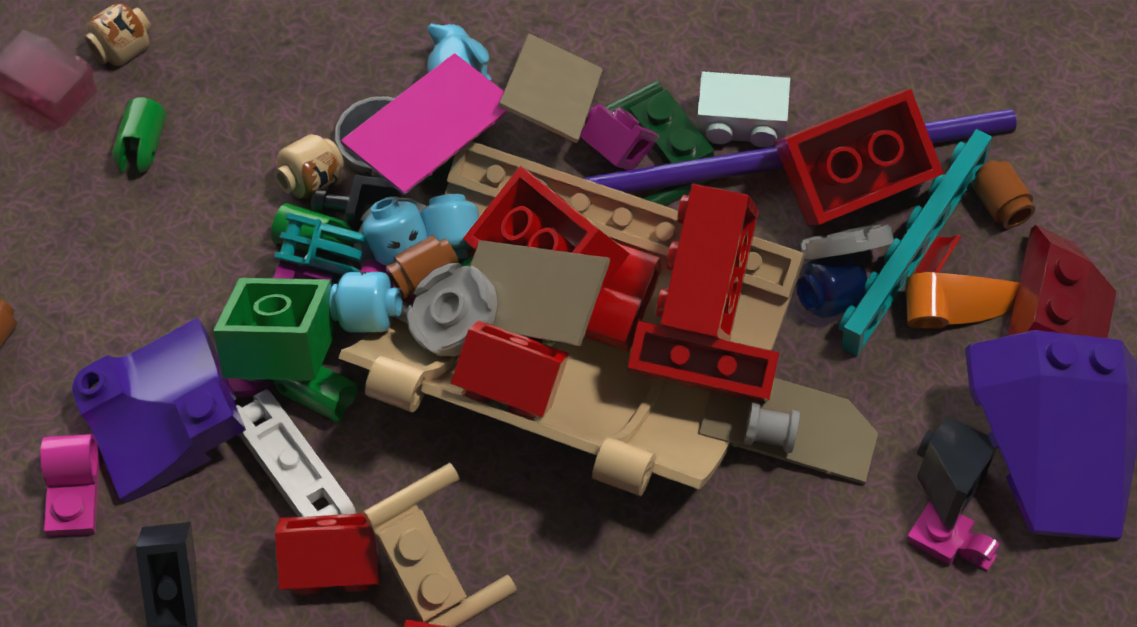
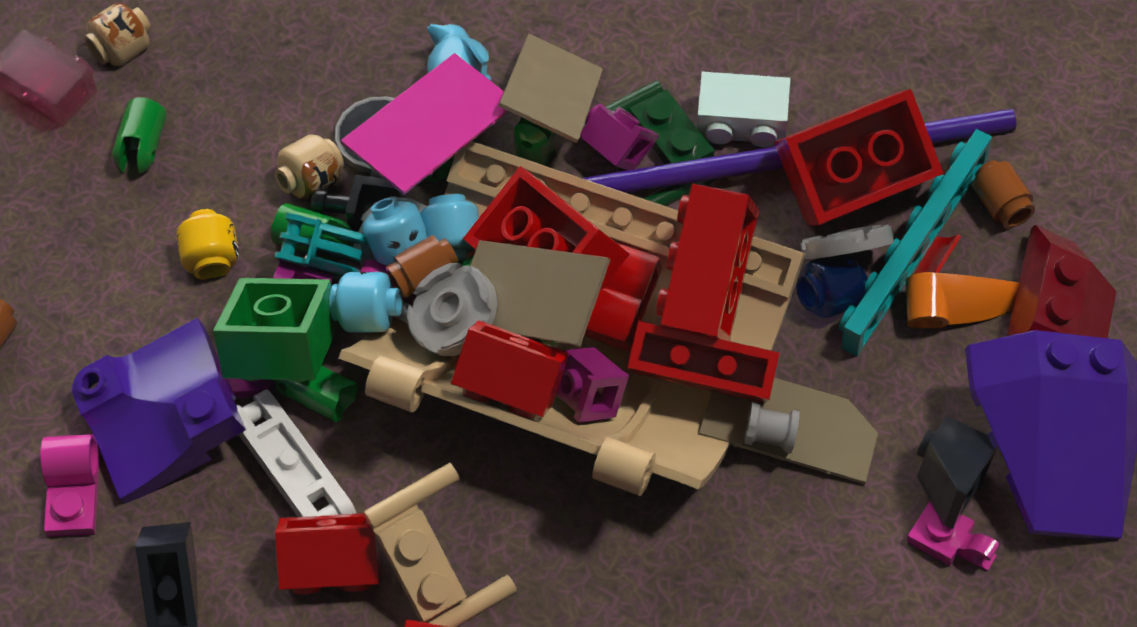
none -> yellow head [176,209,239,280]
none -> green piece [514,117,555,166]
none -> magenta brick [556,347,629,422]

